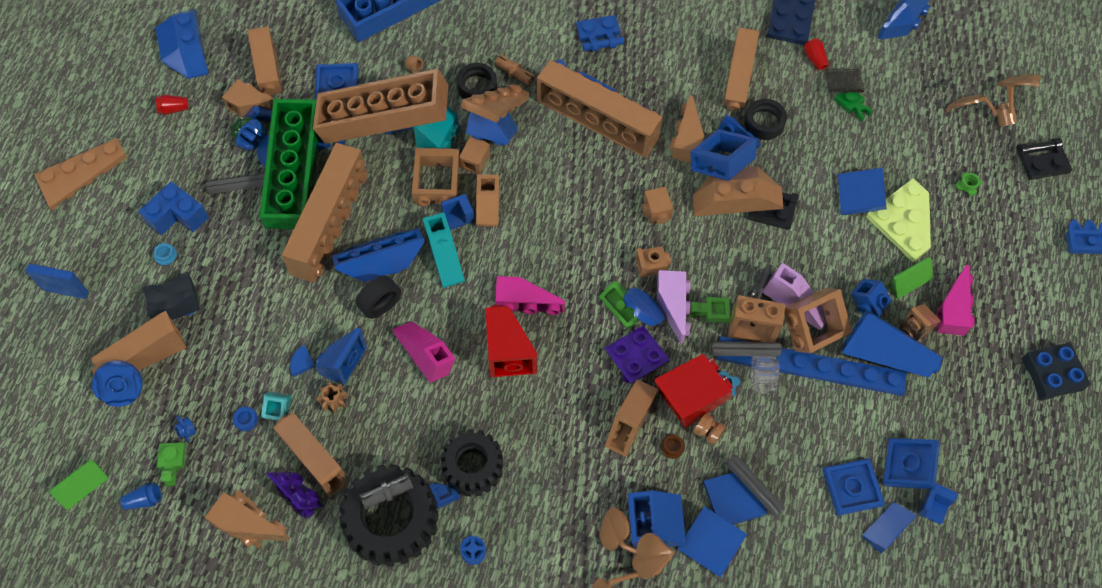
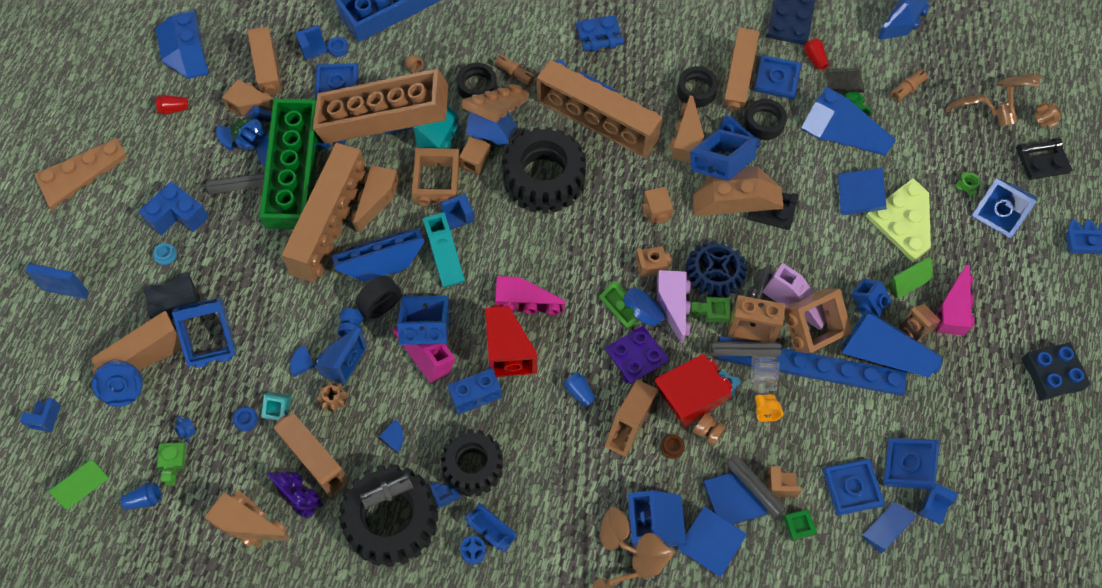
medium nougat slope [476,174,499,227] -> none
none -> blue panel [20,398,61,432]
none -> blue window [172,297,237,368]
none -> blue tile [217,125,236,151]
none -> blue panel [295,25,328,60]
none -> blue tile [327,37,349,57]
none -> blue wheel [337,308,364,337]
none -> medium nougat slope [351,165,399,232]
none -> blue tile [379,419,404,454]
none -> blue window [398,296,450,345]
none -> blue brick [448,368,502,415]
none -> blue hinge [465,503,517,553]
none -> black tyre [502,127,586,213]
none -> blue cone [563,372,597,408]
none -> black tyre [677,66,718,108]
none -> dark blue gear [685,239,747,298]
none -> blue tile [753,55,801,100]
none -> light orange piece [755,394,784,422]
none -> medium nougat panel [767,466,801,497]
none -> green plate [783,509,817,541]
none -> blue wedge [801,87,896,156]
none -> medium nougat pin [889,69,928,103]
none -> blue slope [972,178,1038,238]
none -> medium nougat gear [1034,101,1062,129]

